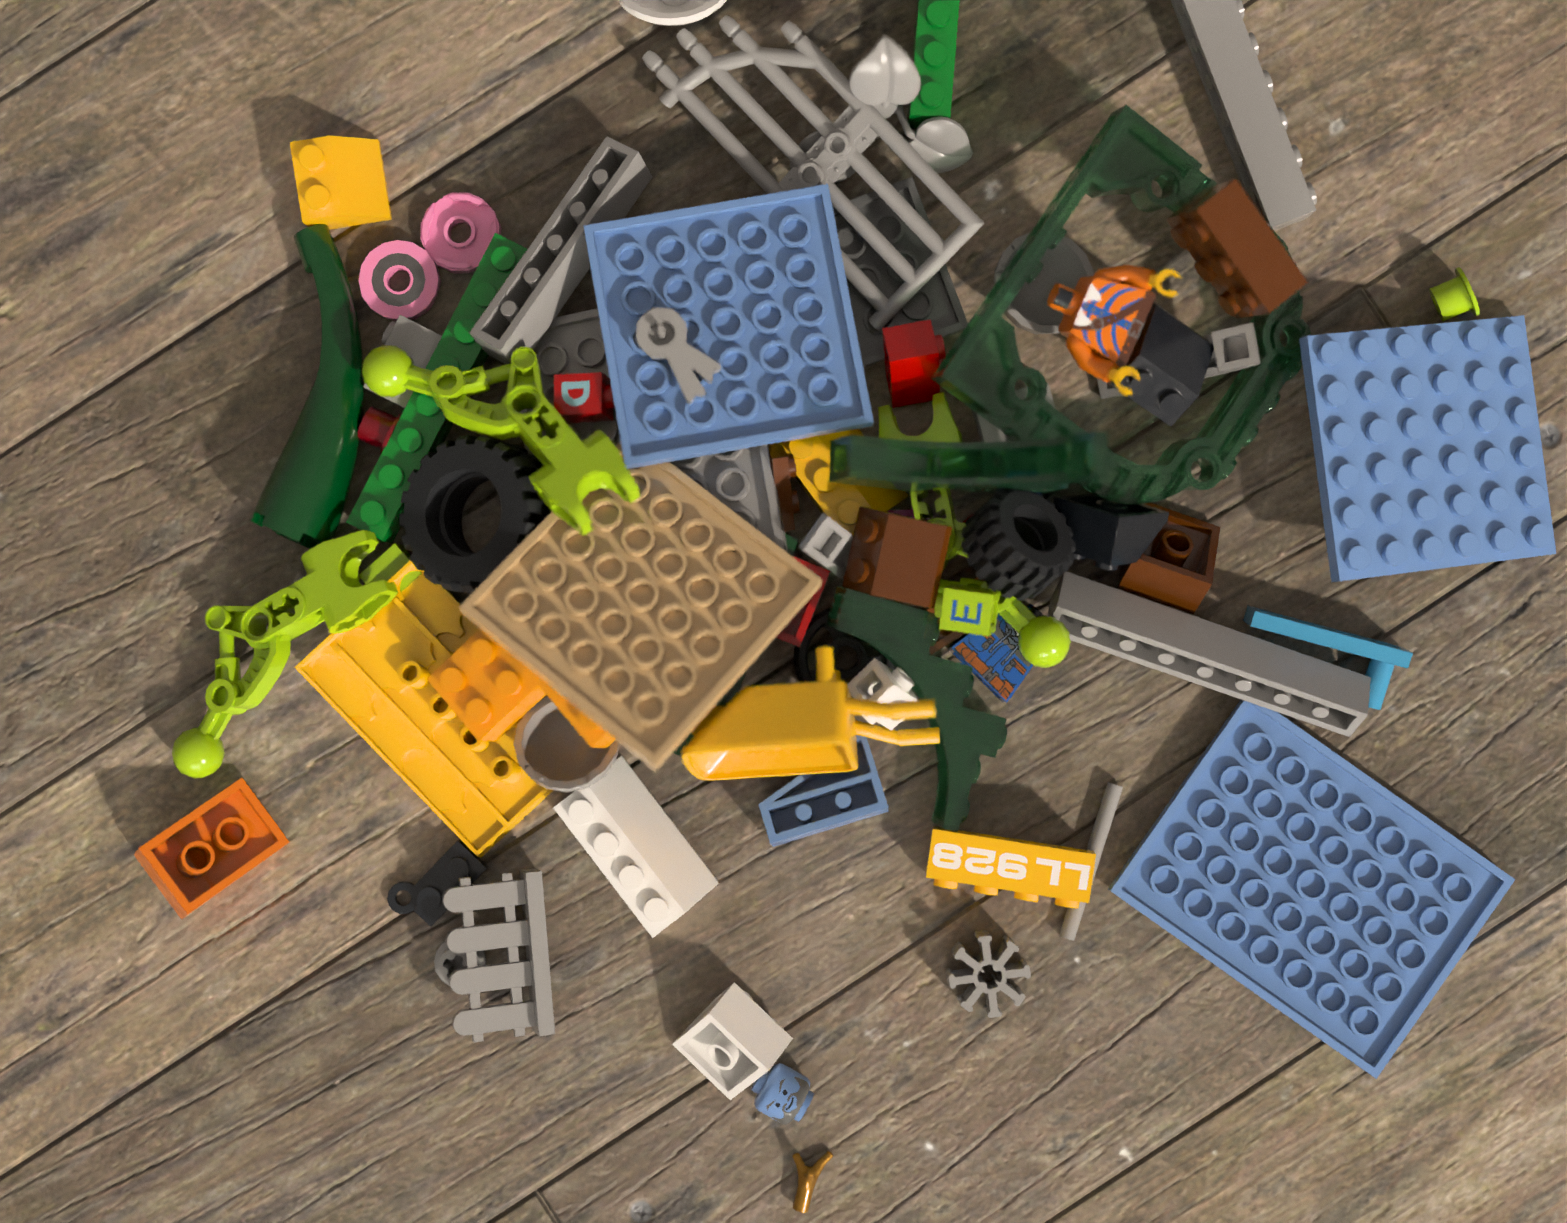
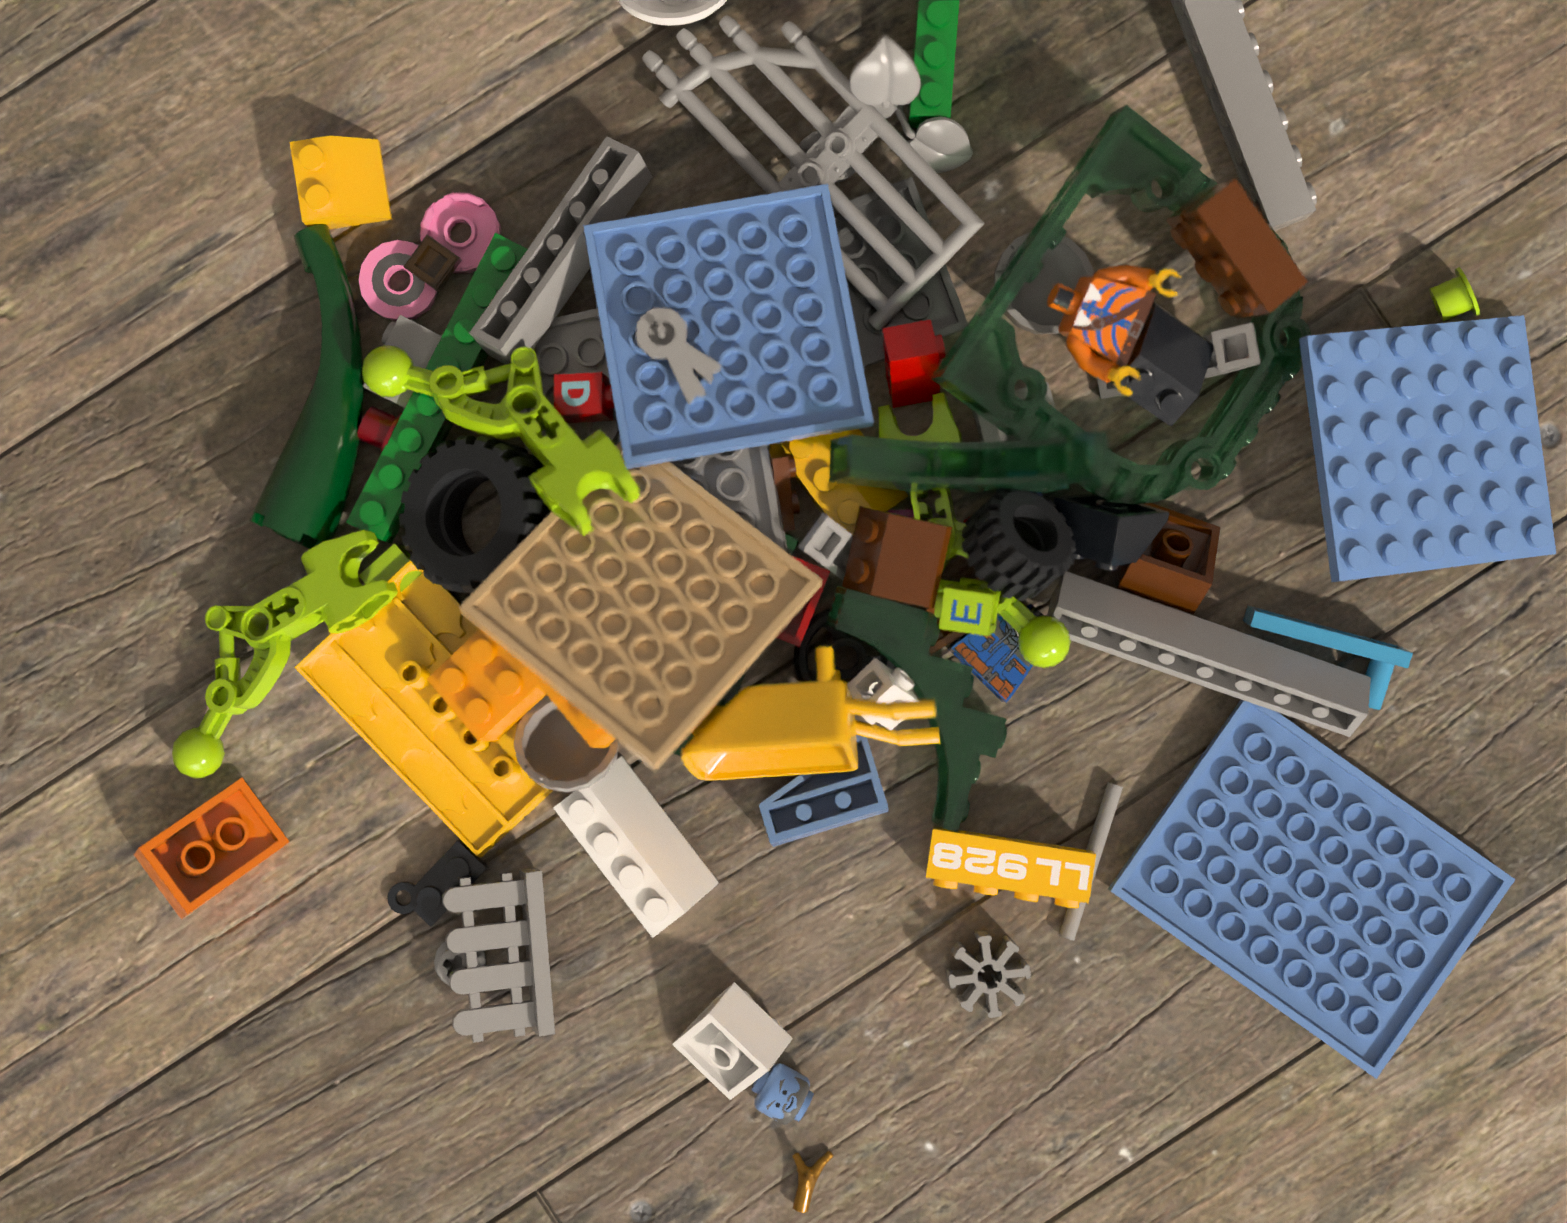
none -> dark brown tile [404,234,462,293]

